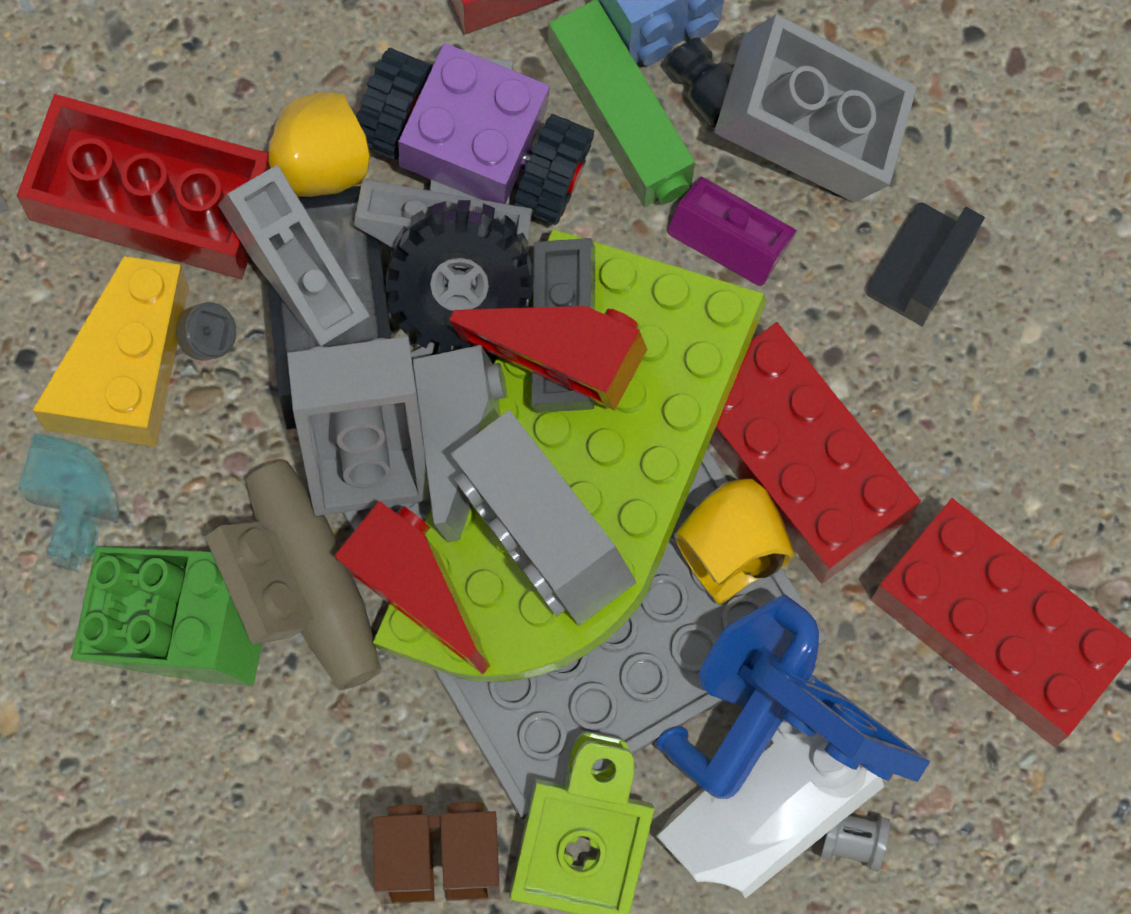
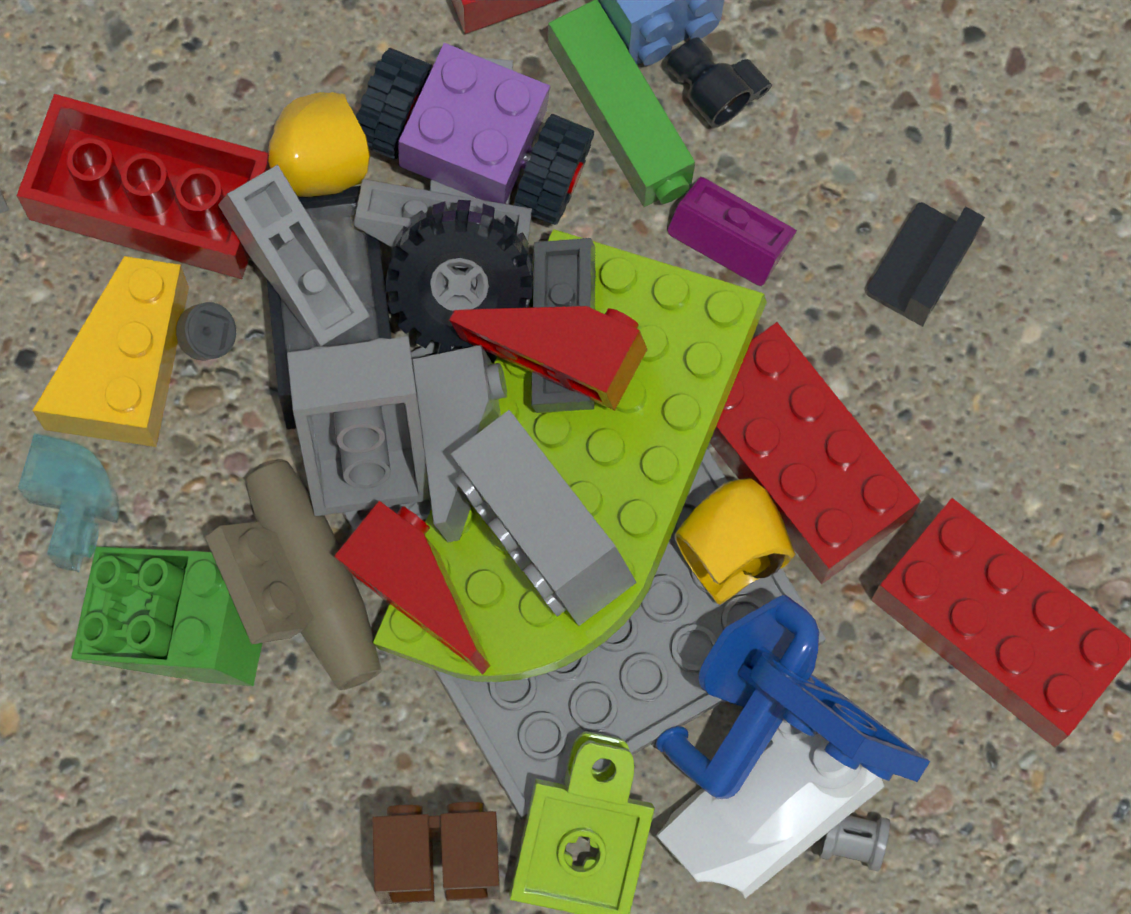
light grey brick [714,14,917,203] -> none

